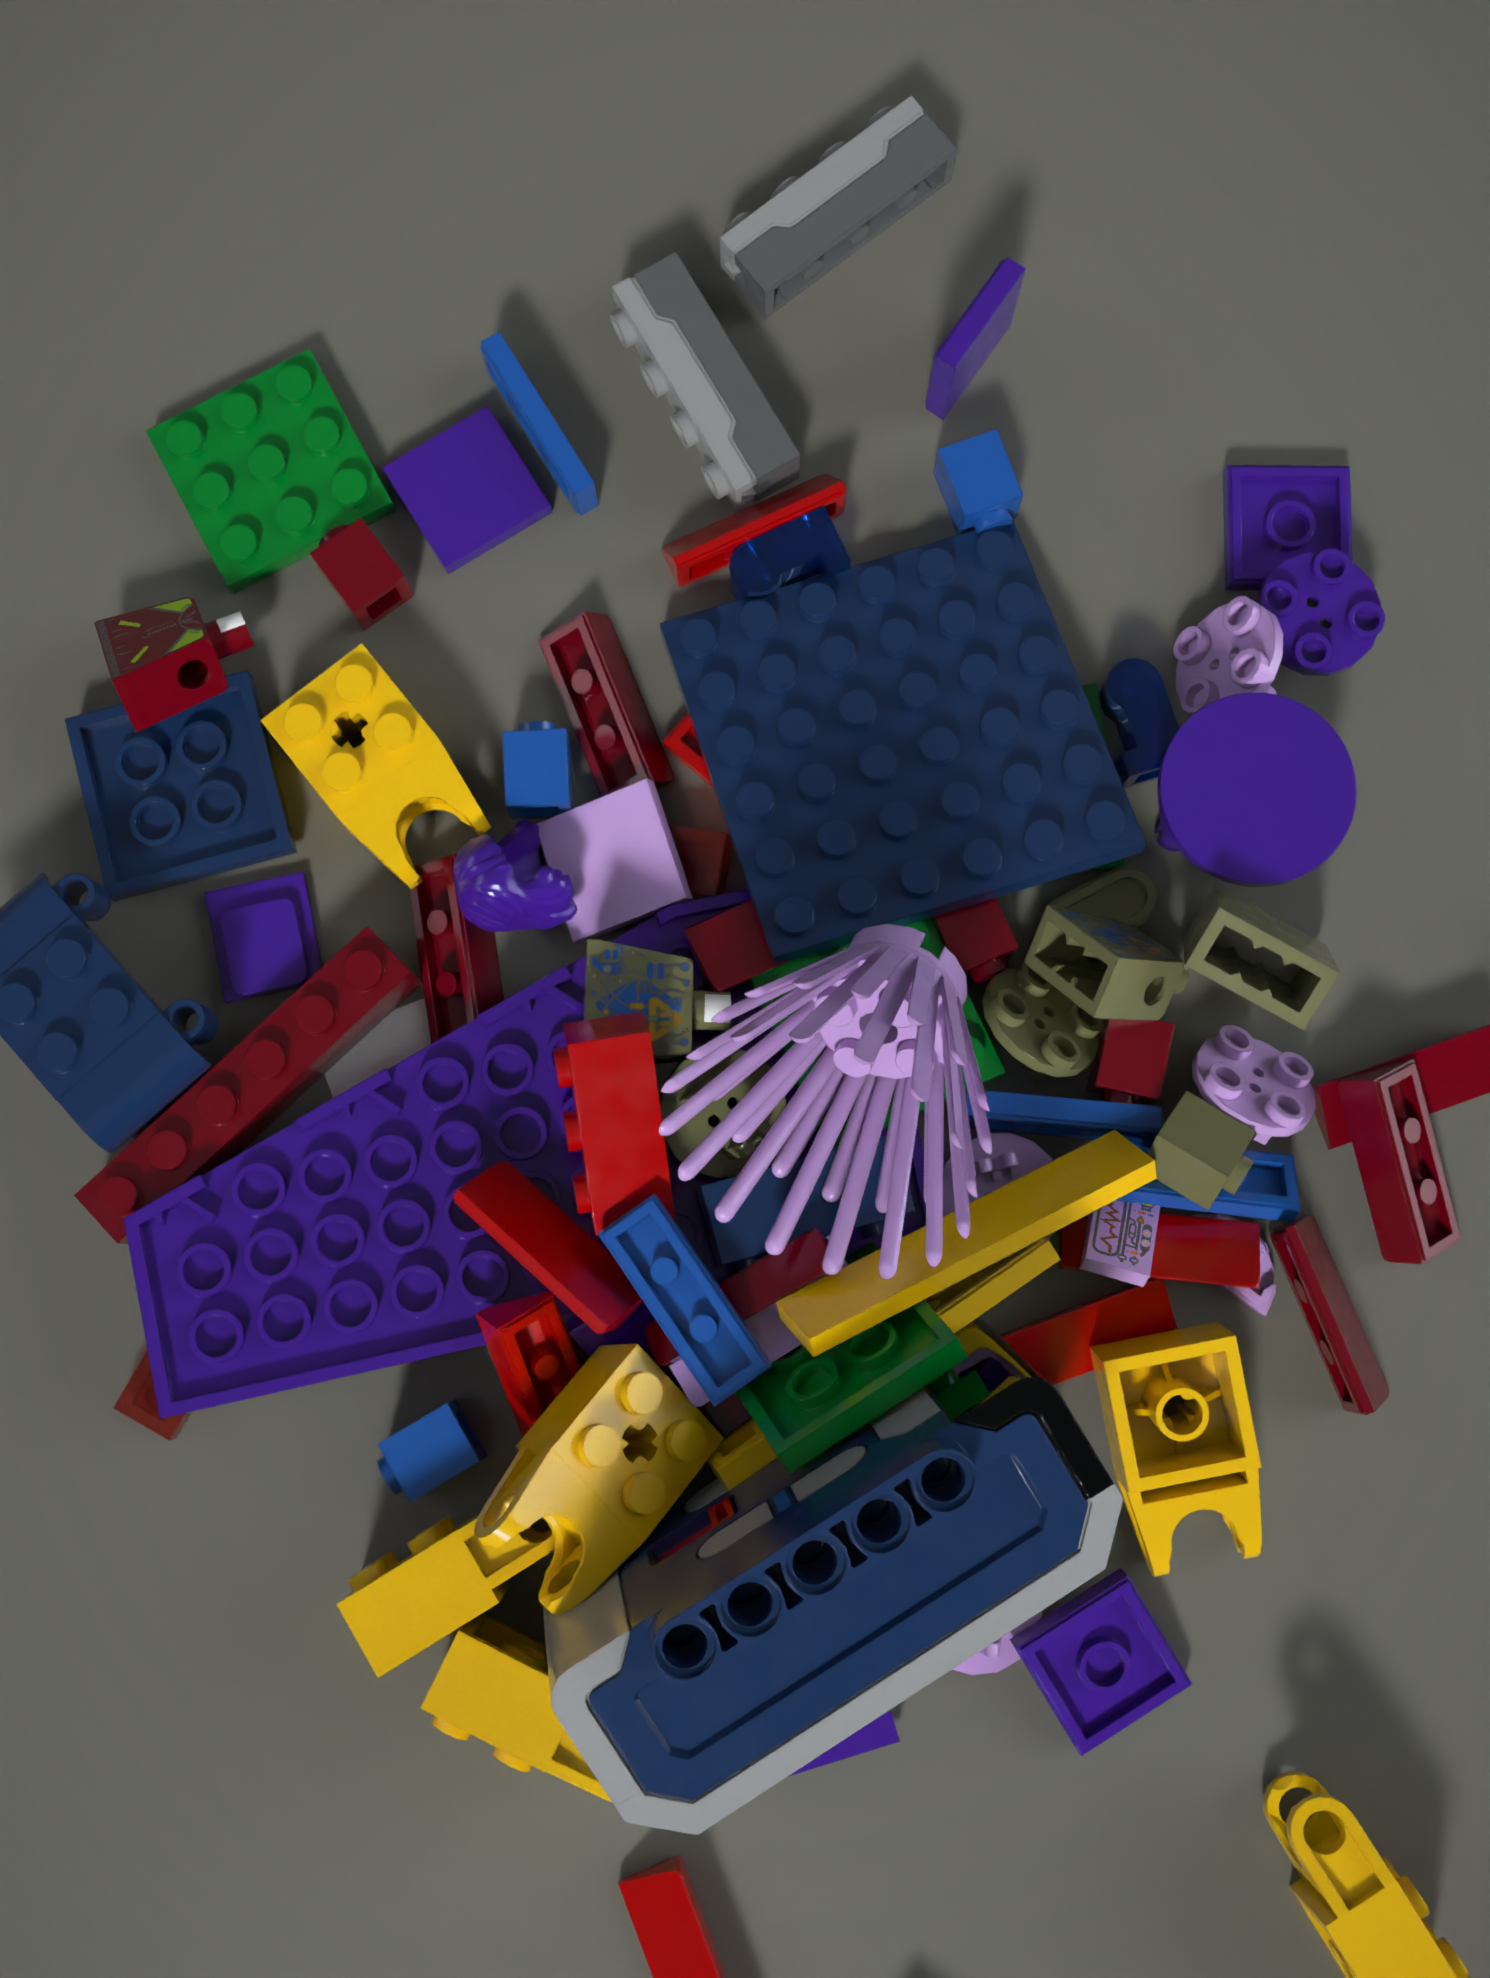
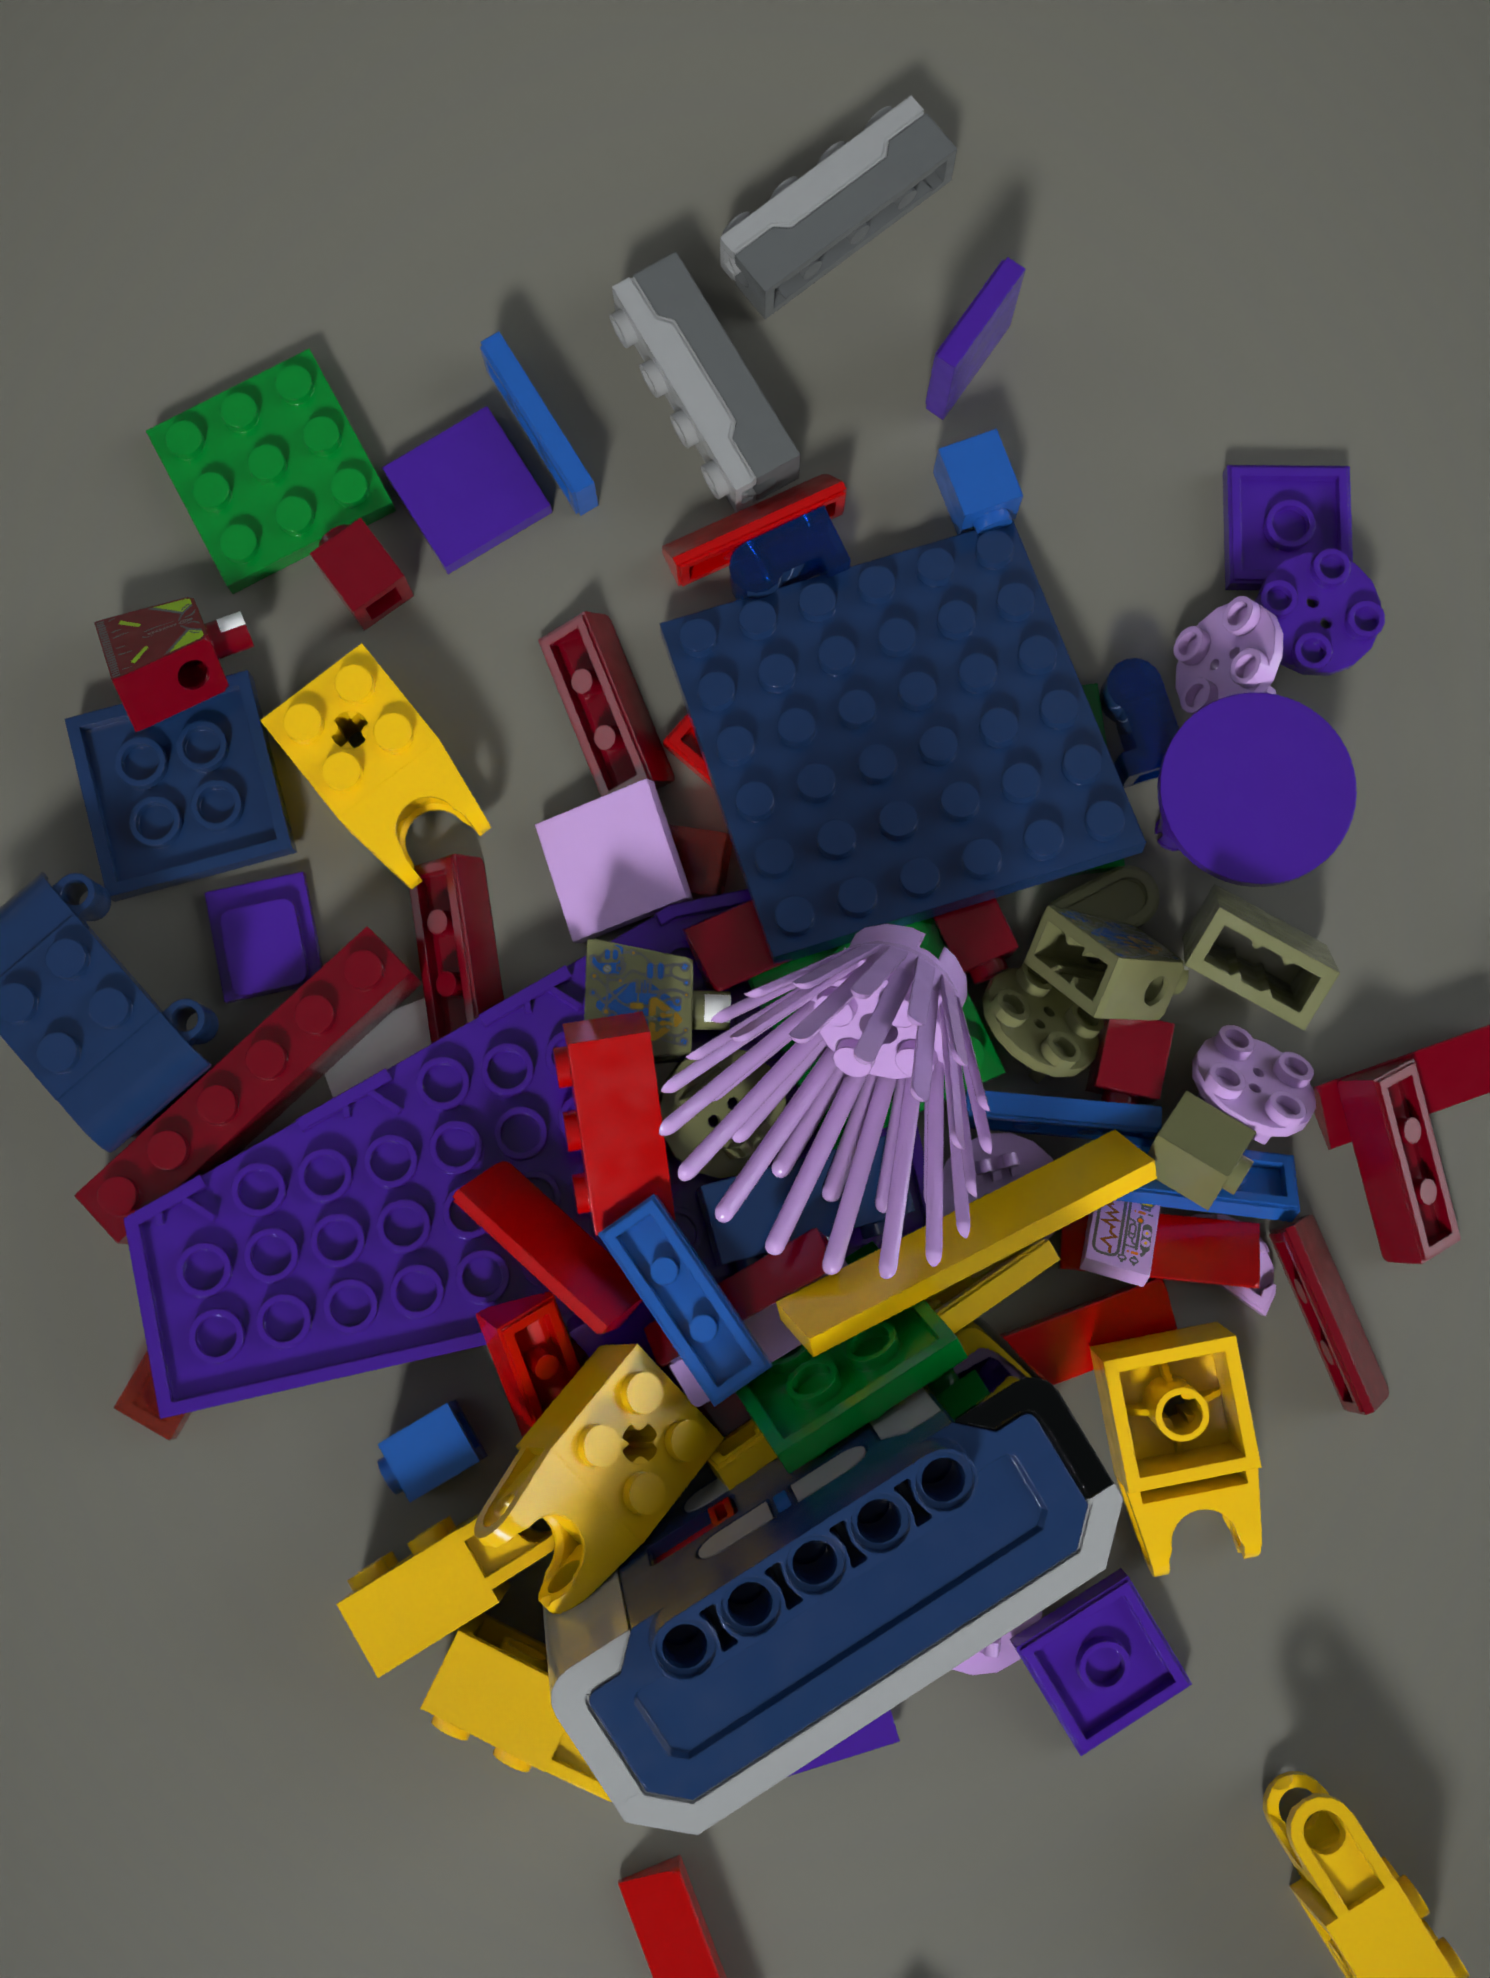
dark purple hair [453,819,578,932] -> none
blue brick [502,721,574,820] -> none

